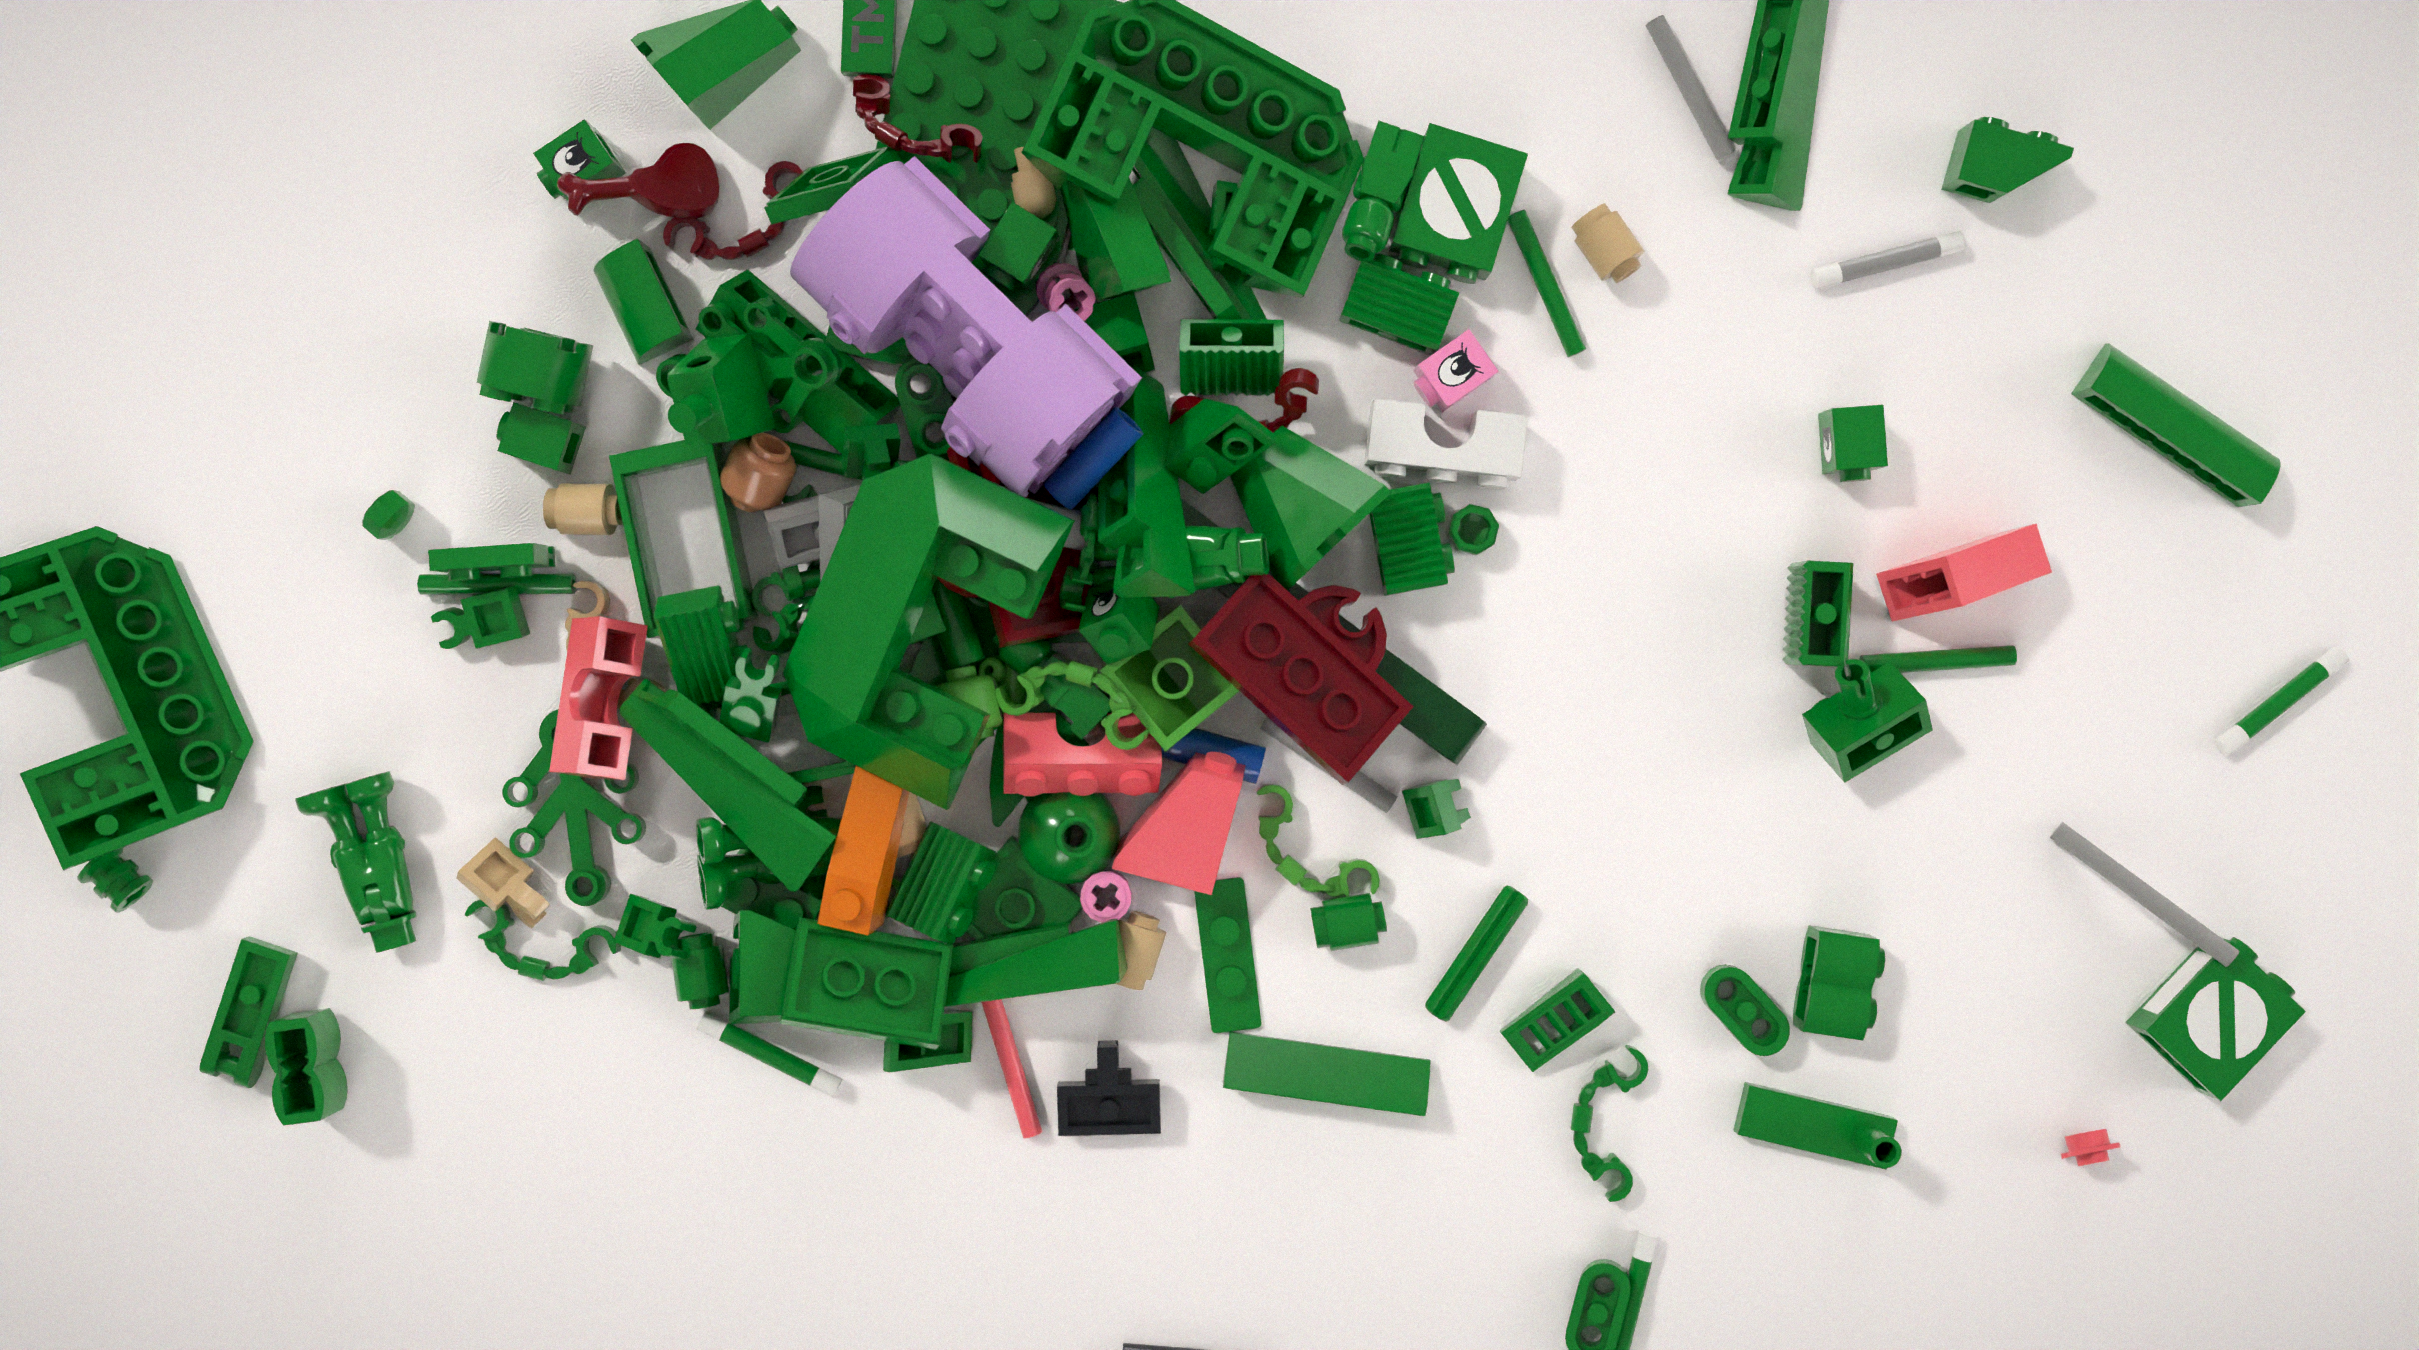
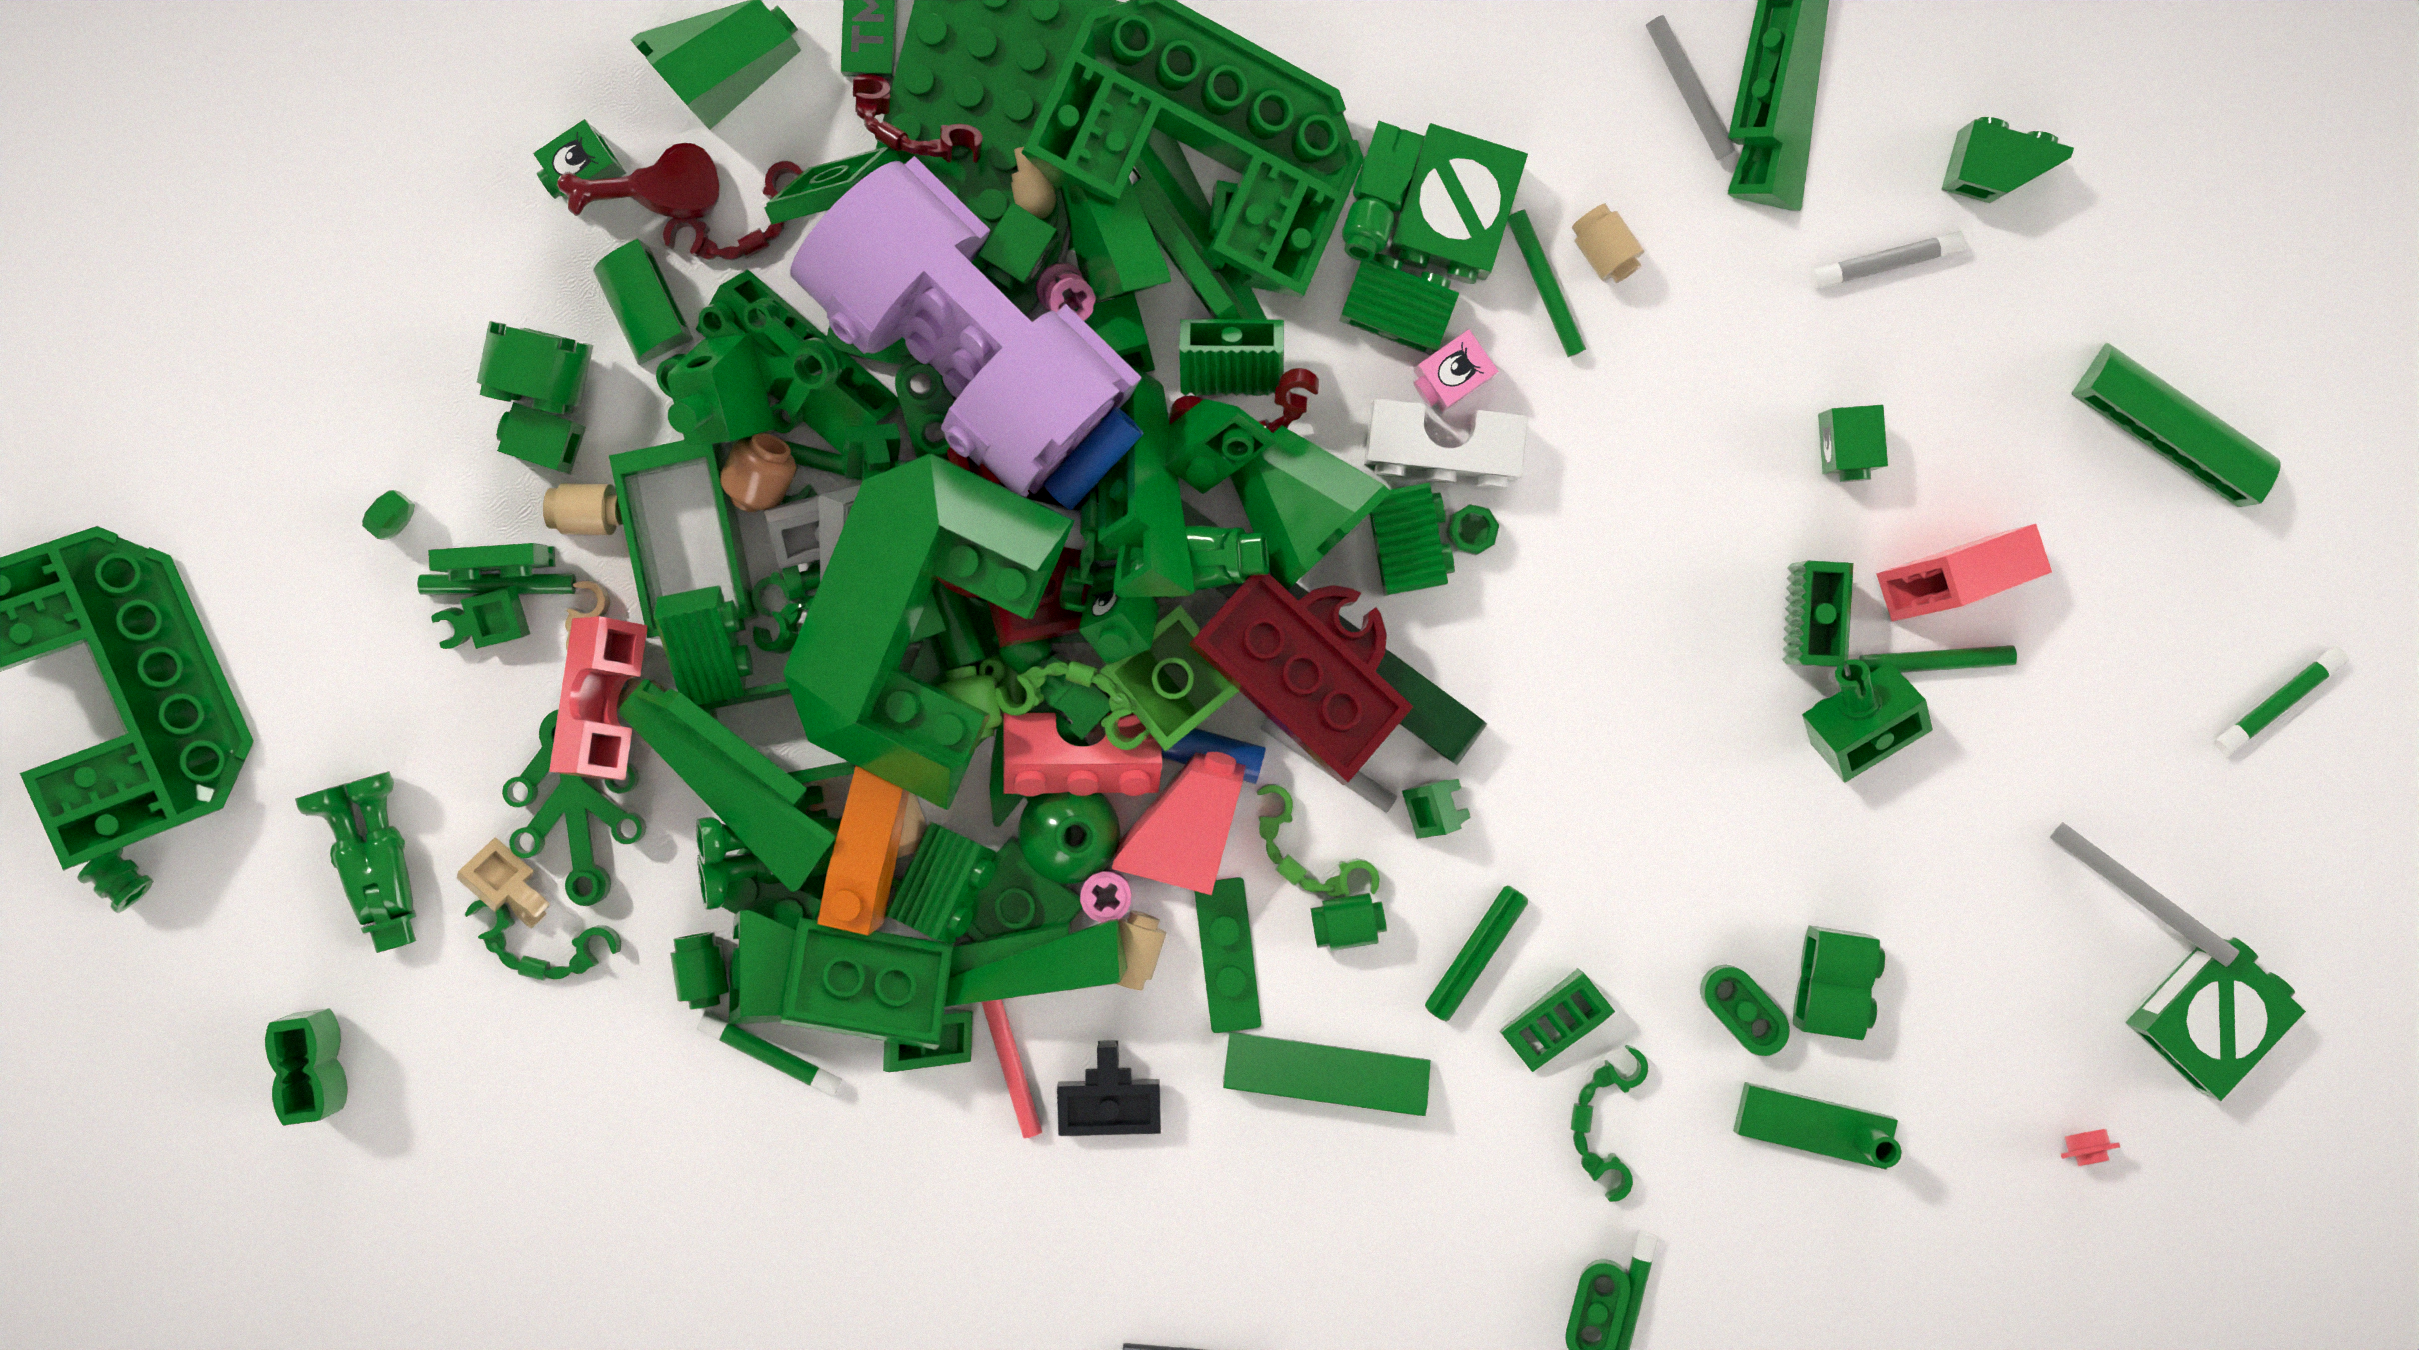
green plate [199,936,298,1088] -> none
green plate [613,893,697,960] -> none
green plate [719,647,782,743] -> none

